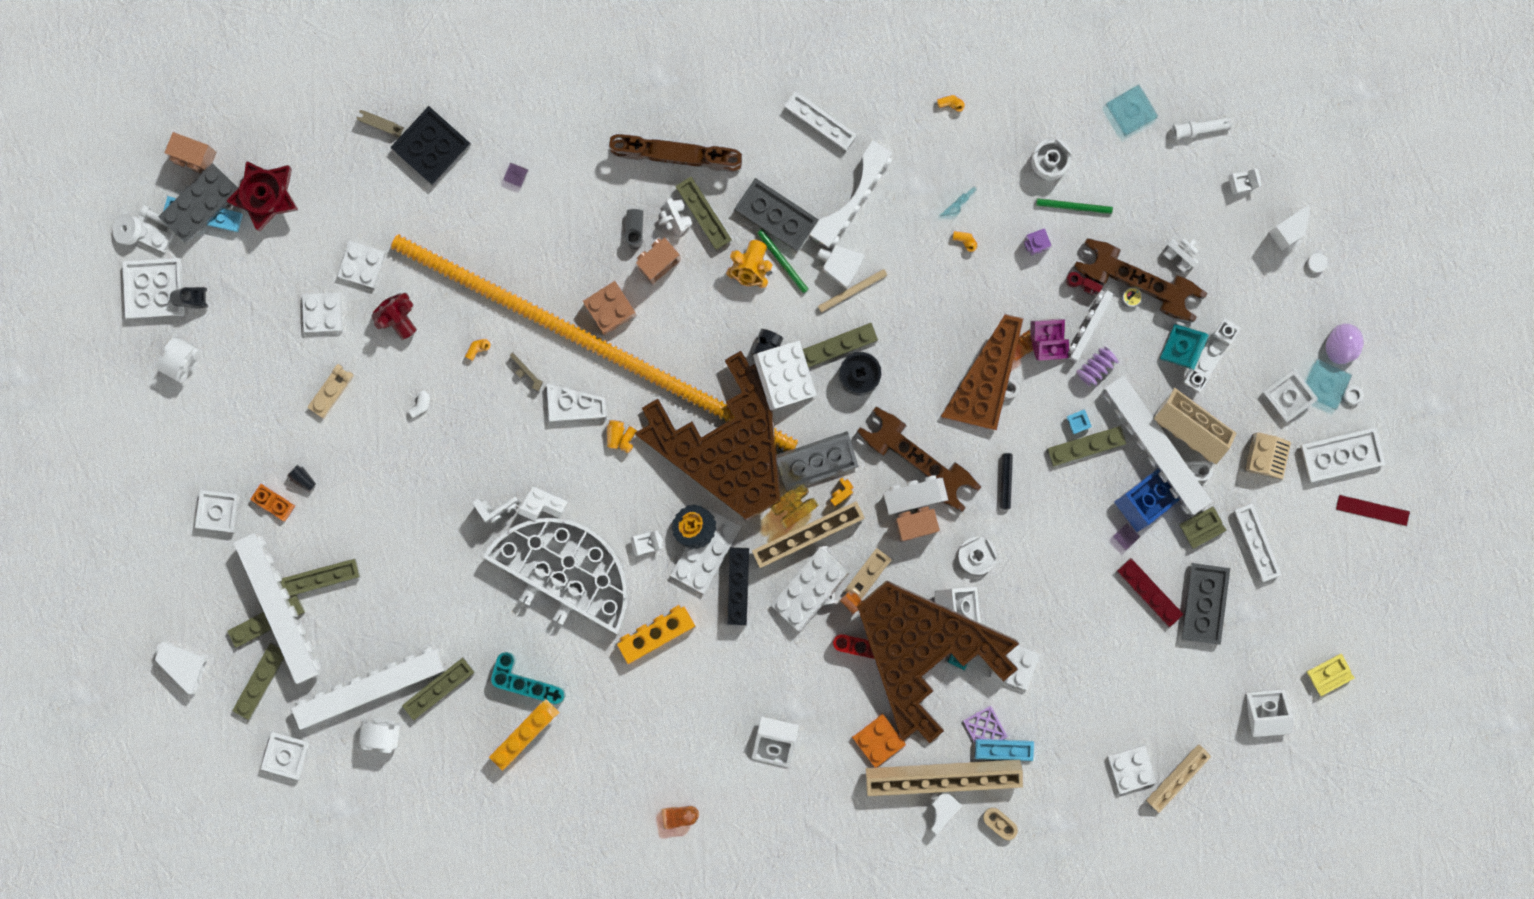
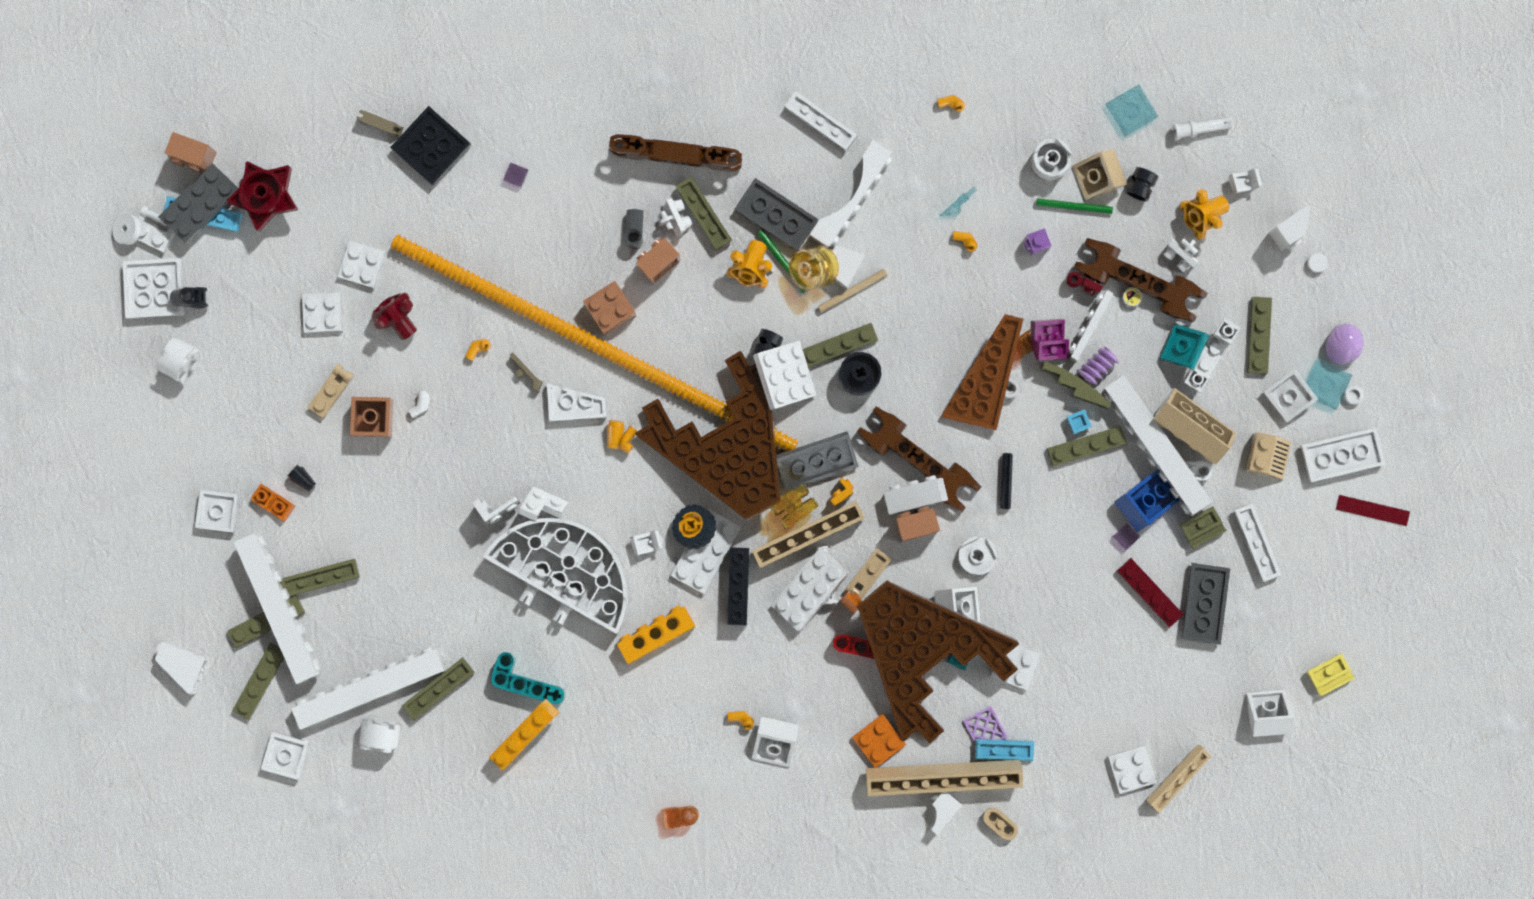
none -> nougat brick [350,397,393,438]
none -> light orange arm [727,711,754,730]
none -> clear yellow wheel [789,245,839,291]
none -> olive slope [1040,361,1111,410]
none -> tan slope [1072,149,1127,201]
none -> black wheel [1125,167,1158,202]
none -> light orange piece [1180,189,1229,240]
none -> olive plate [1248,297,1272,374]

